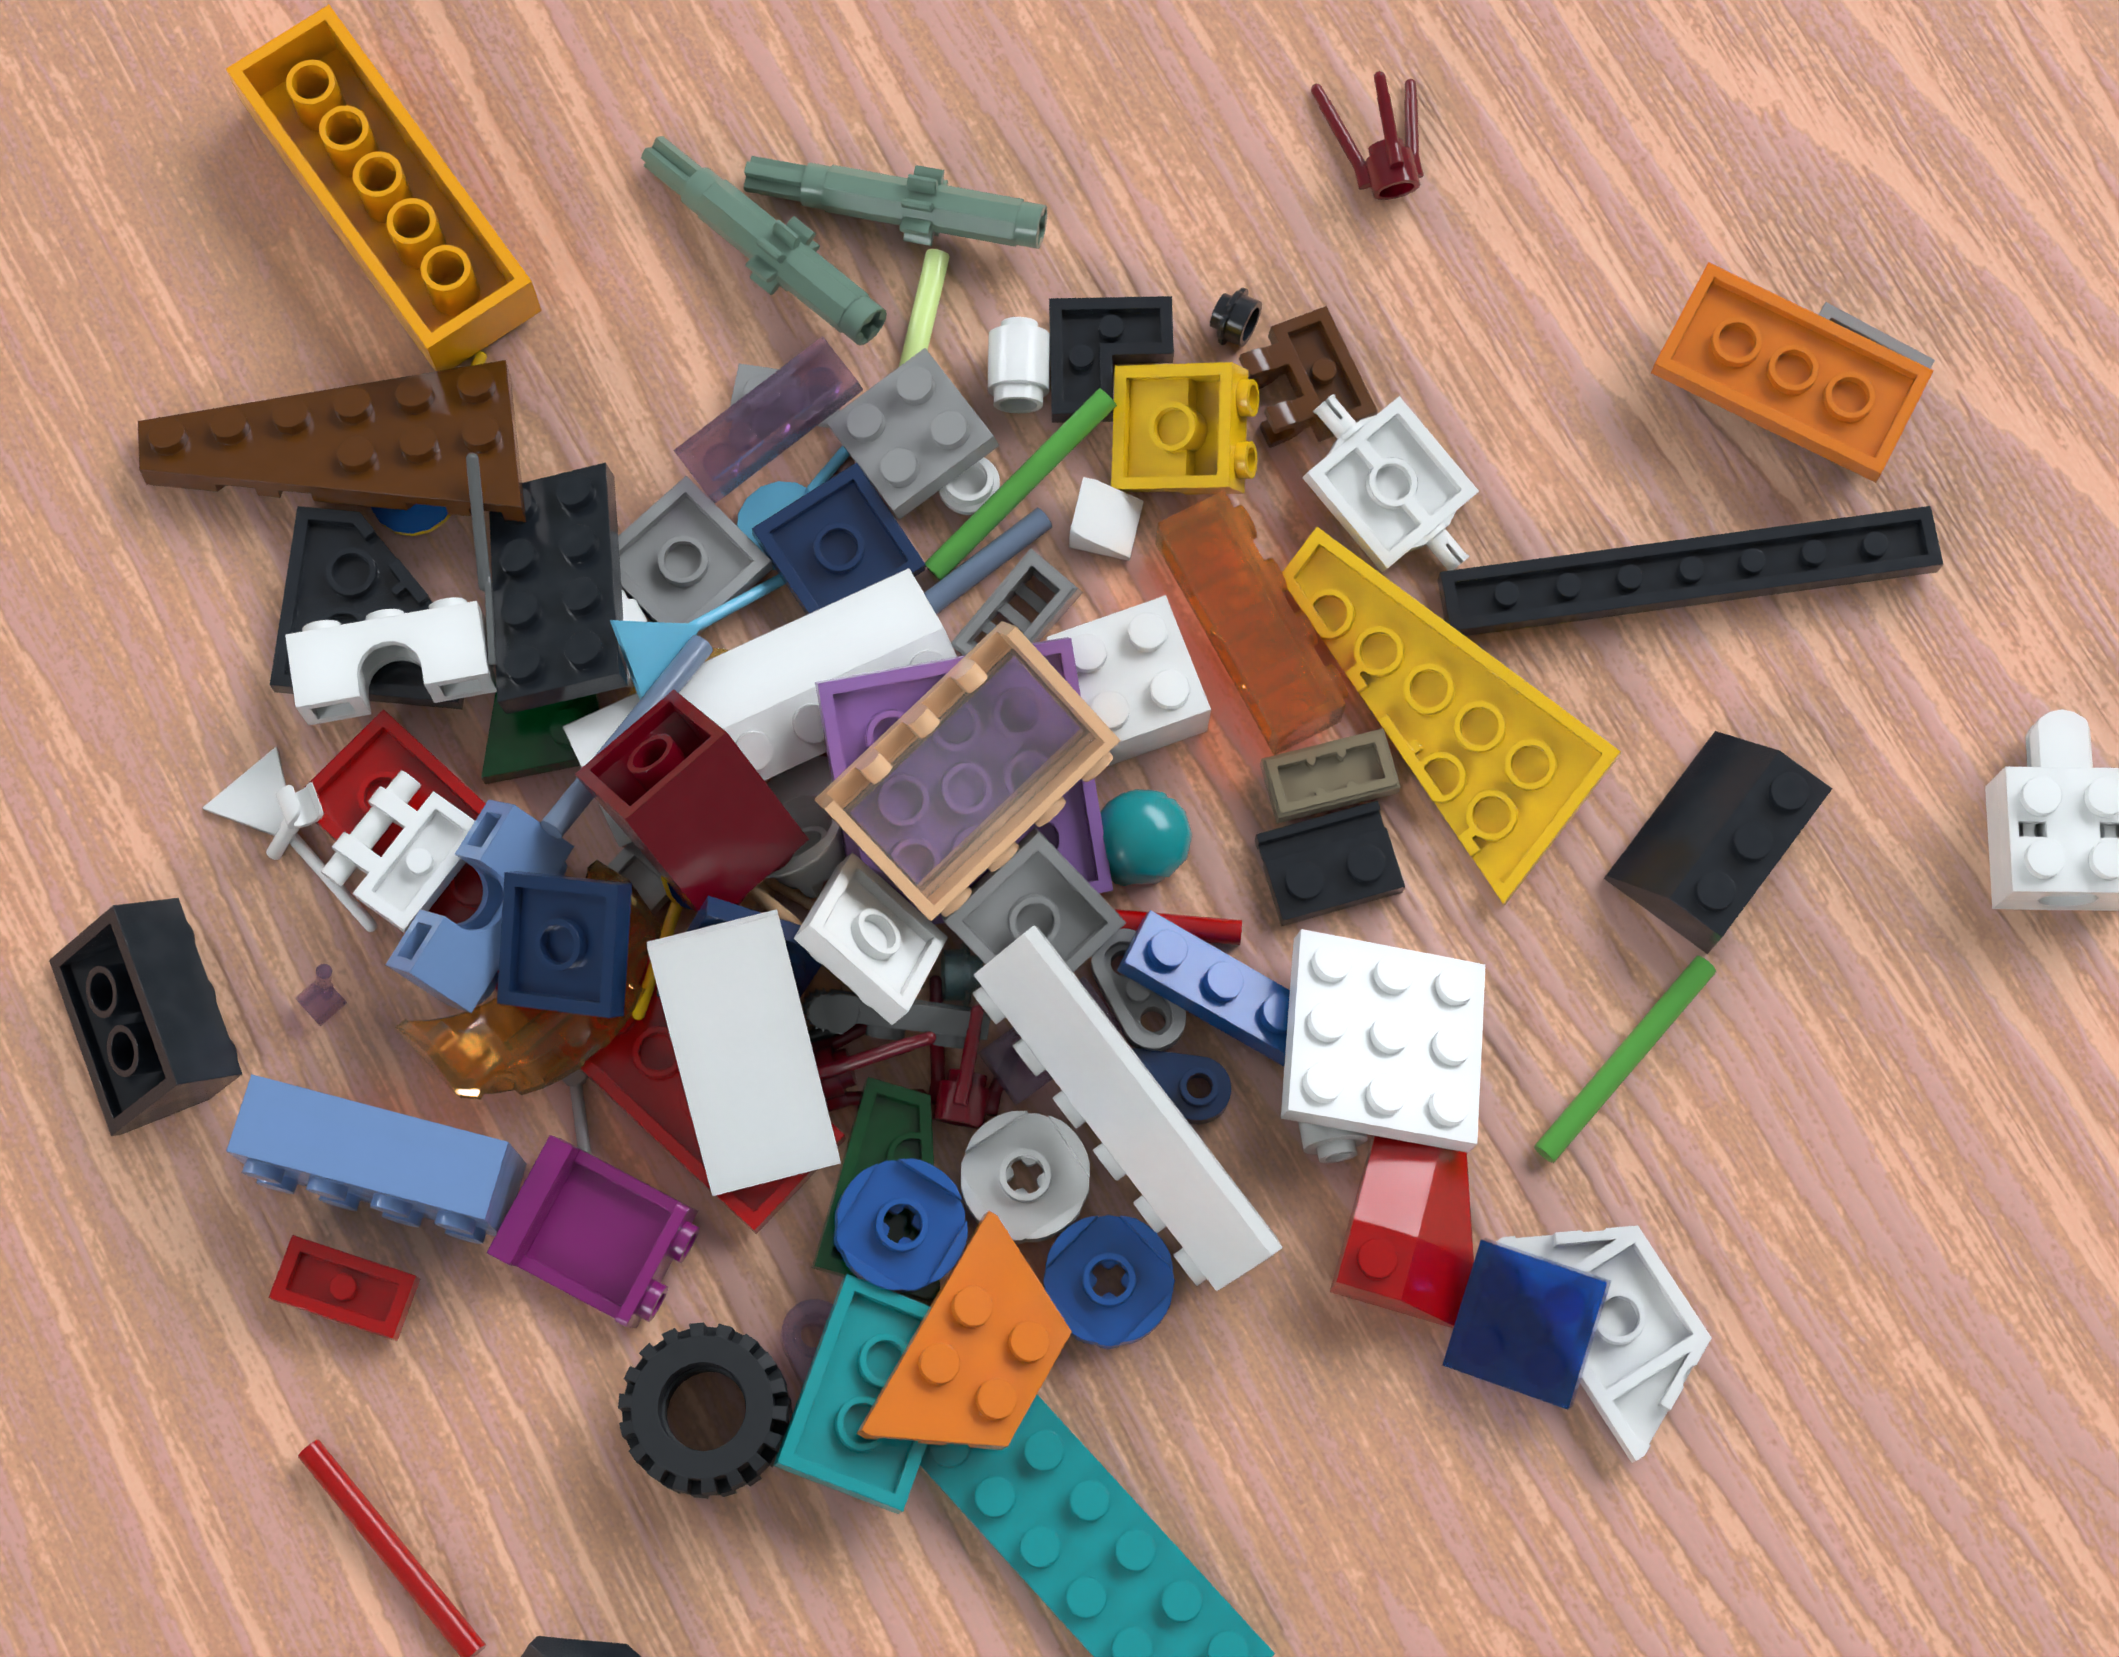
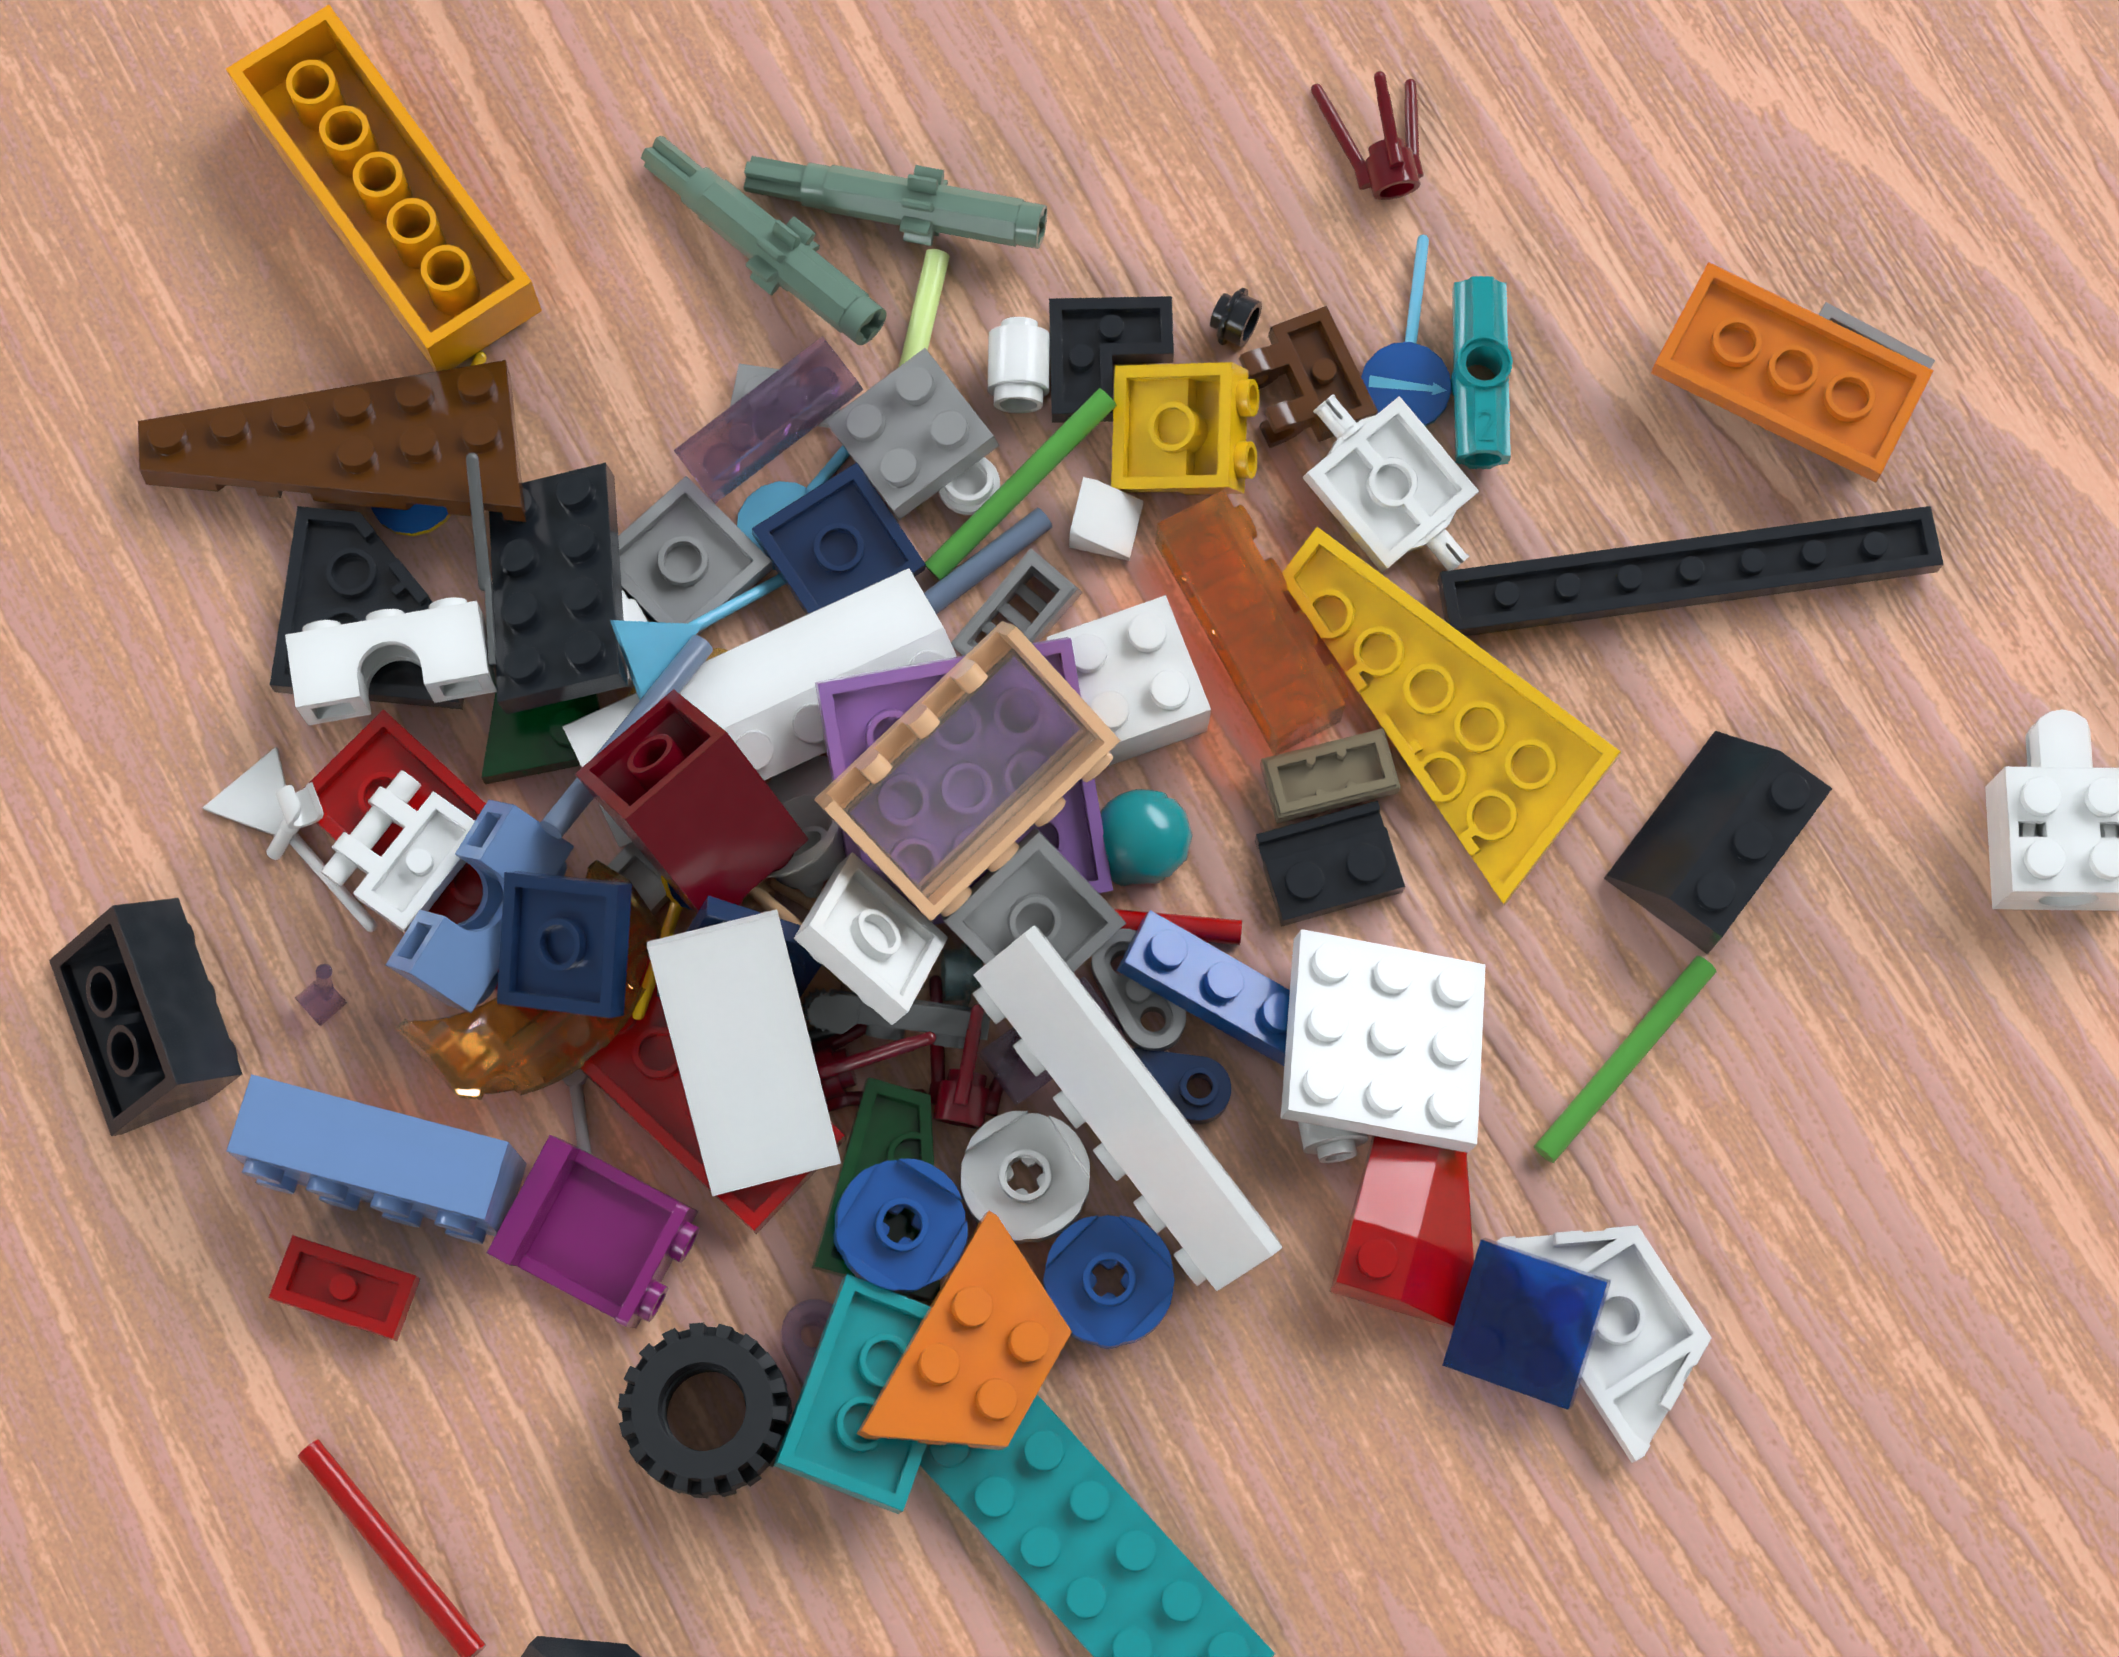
none -> blue piece [1361,234,1451,426]
none -> teal piece [1451,276,1513,469]

